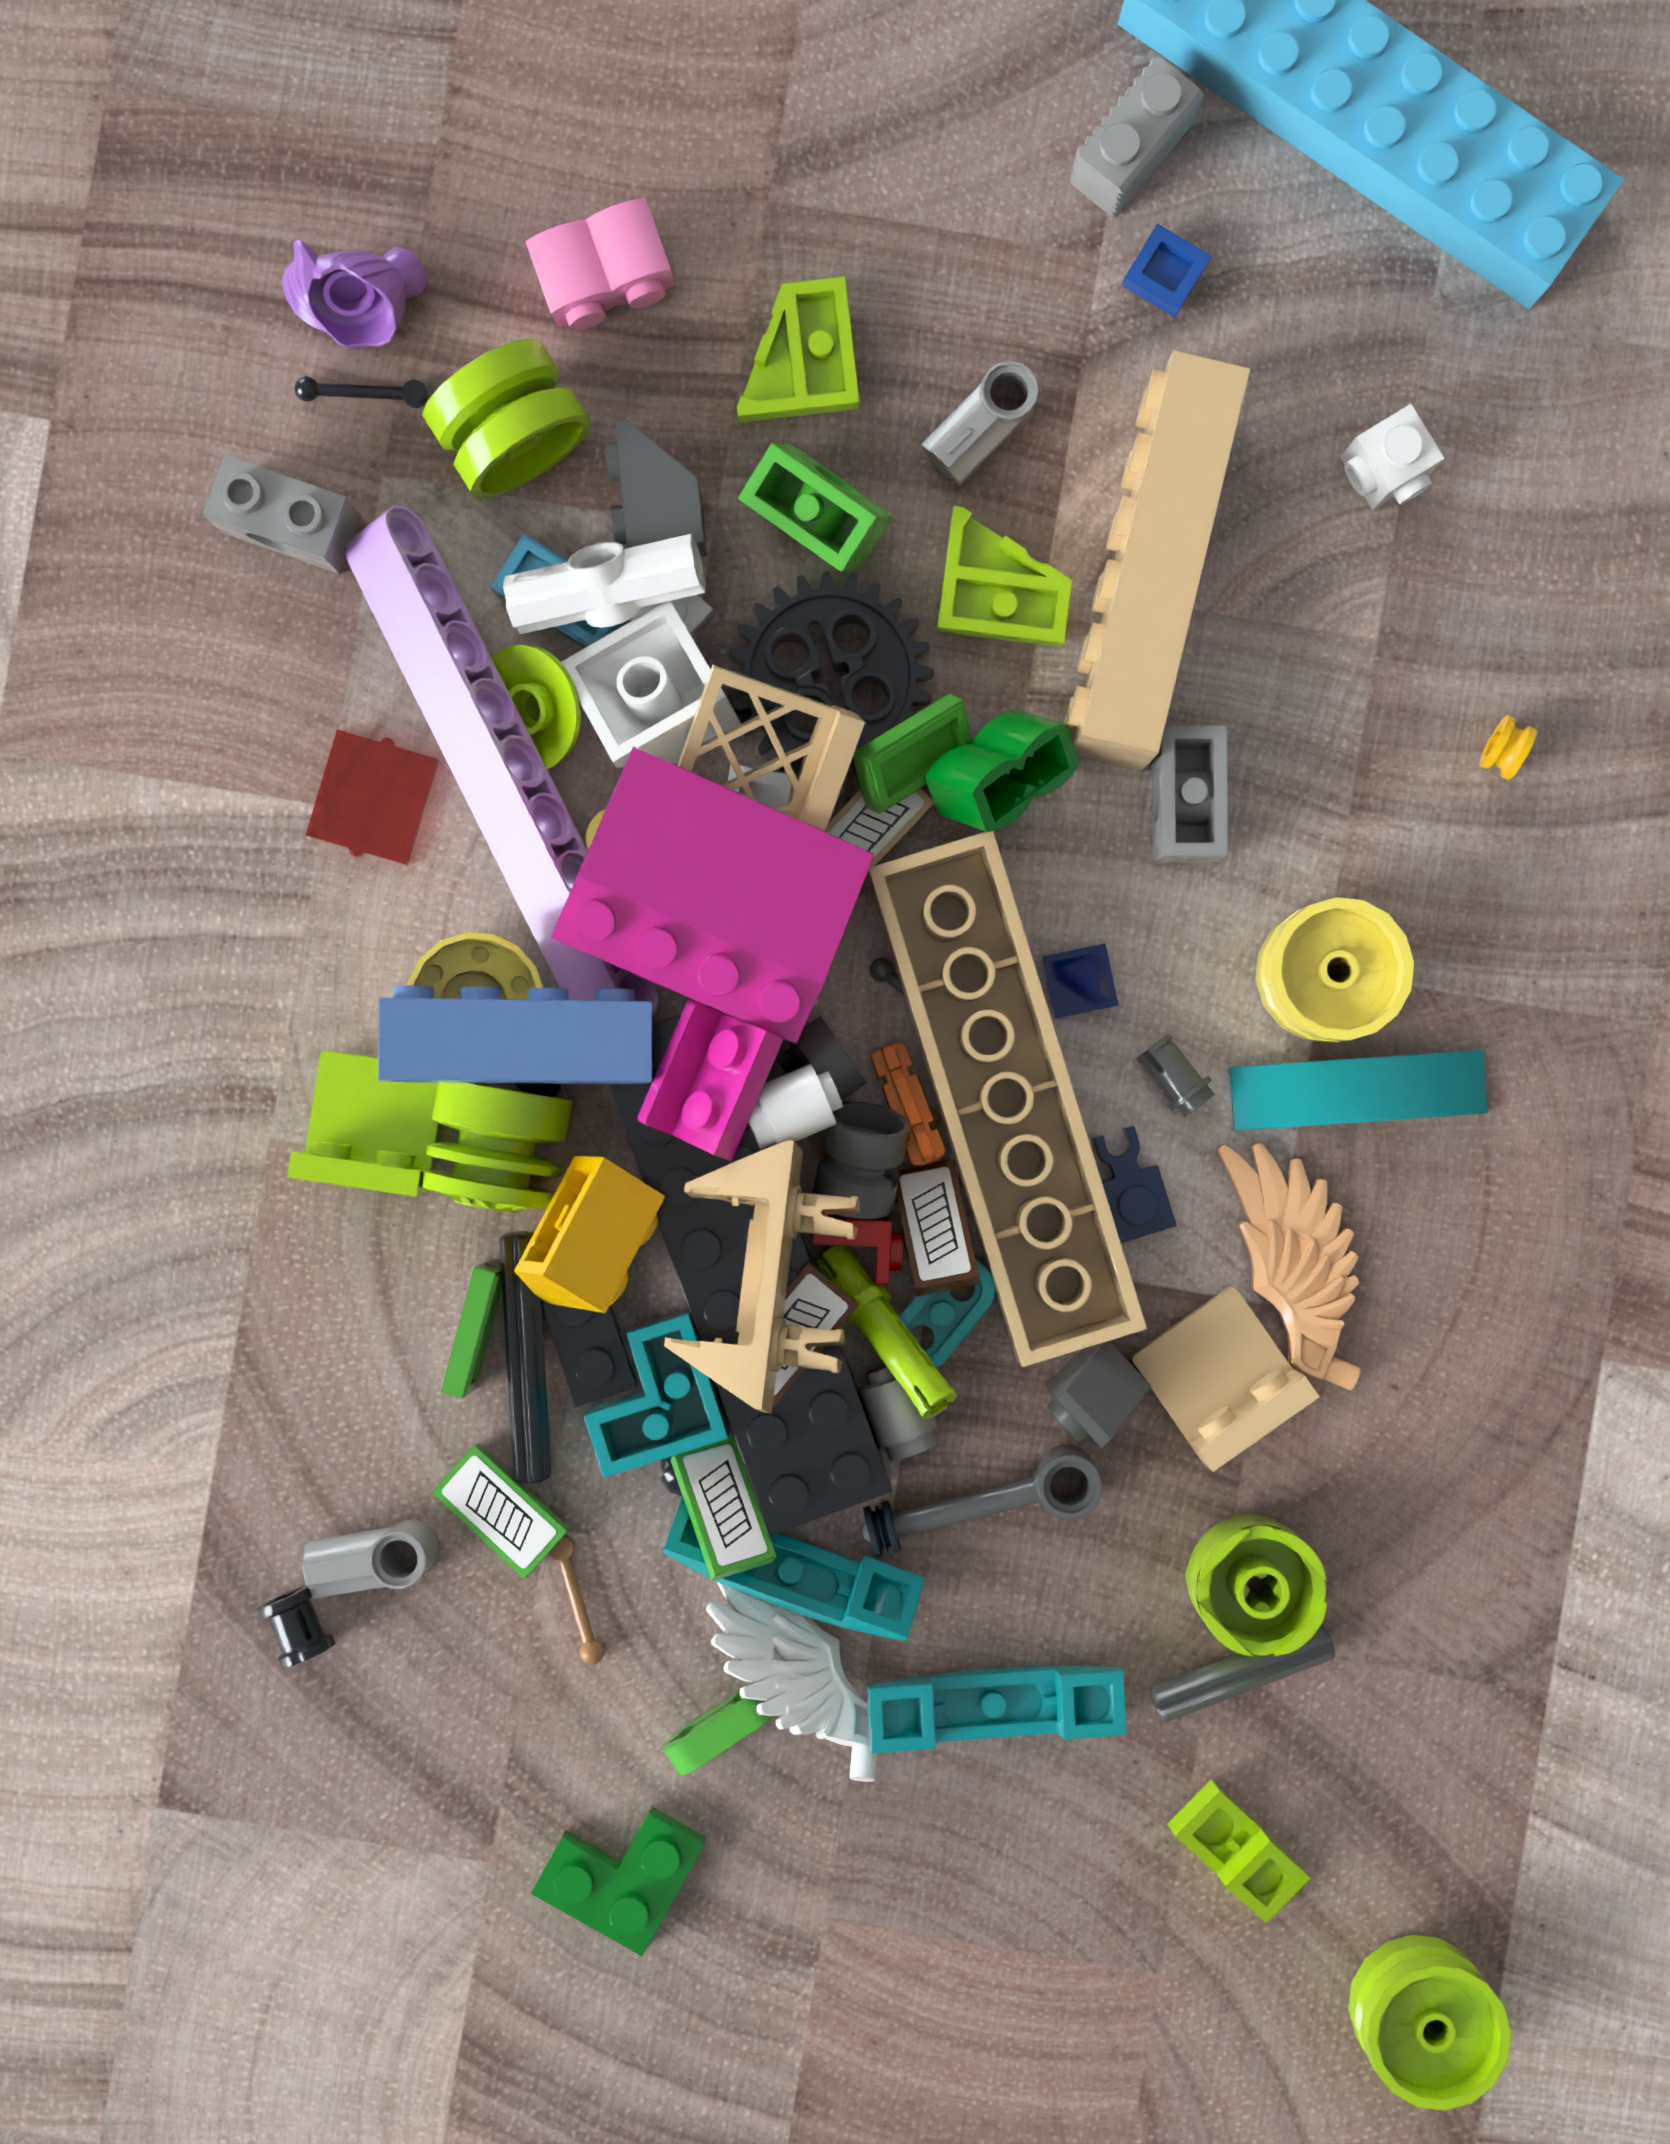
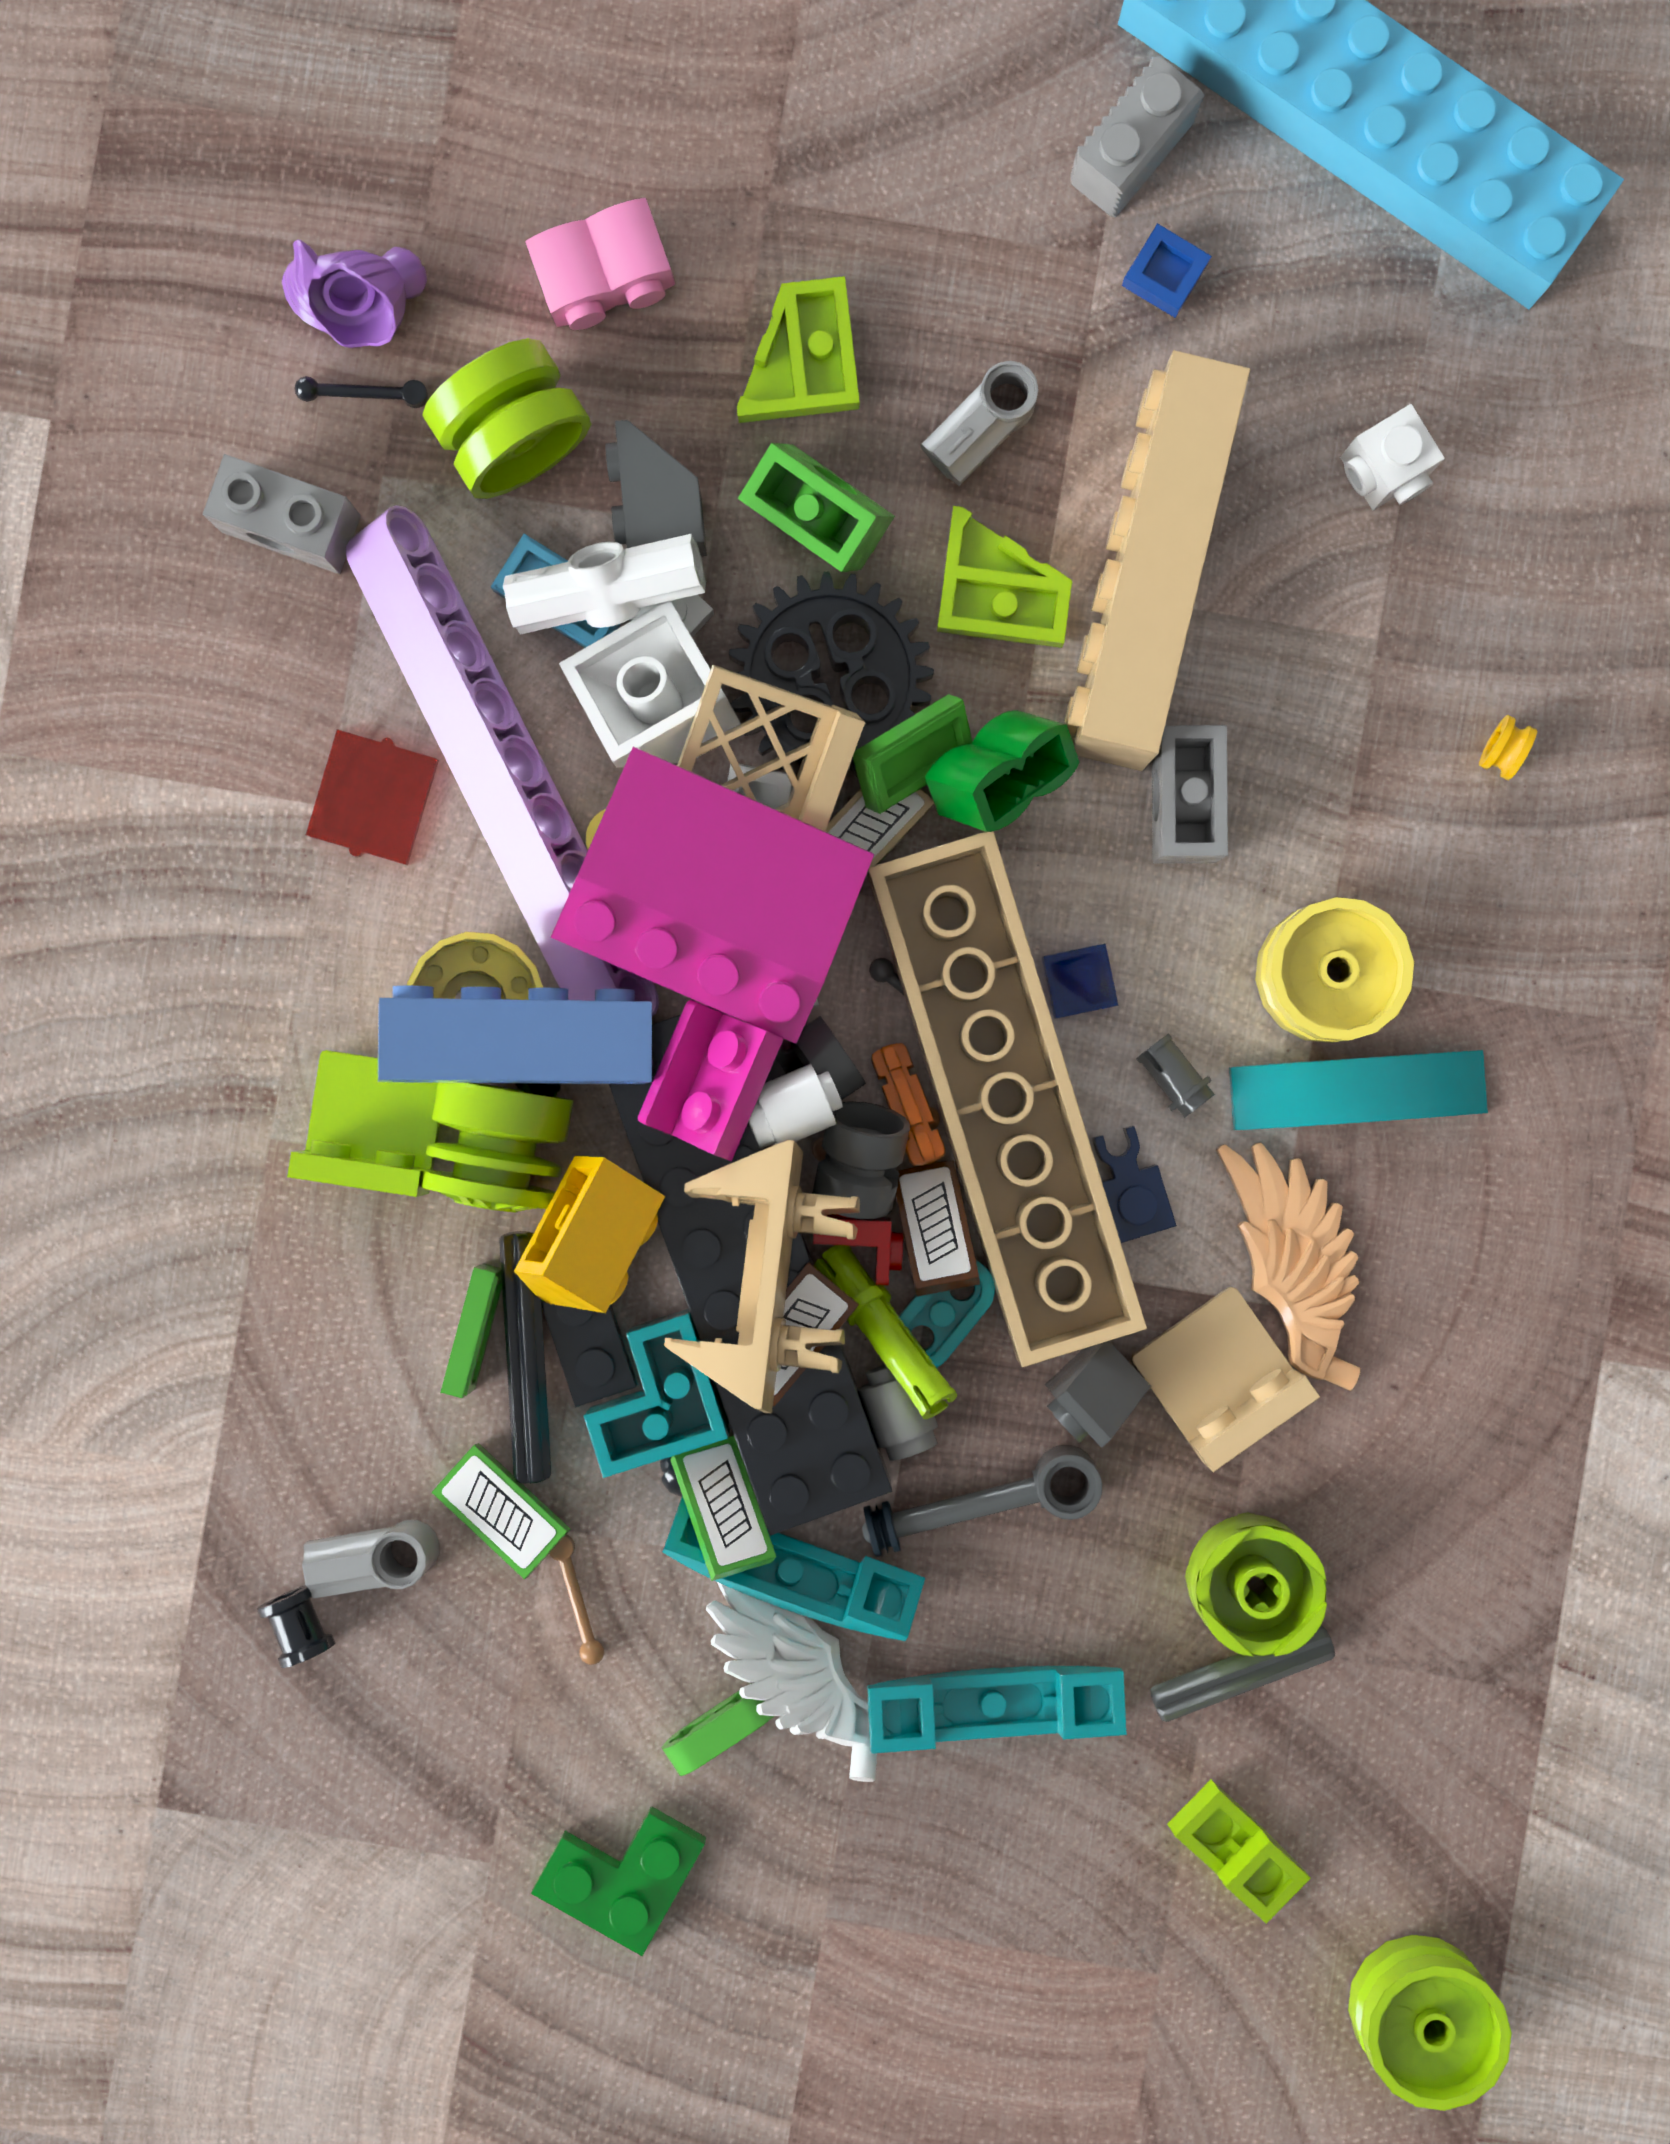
lime dish [491,644,581,770] -> none

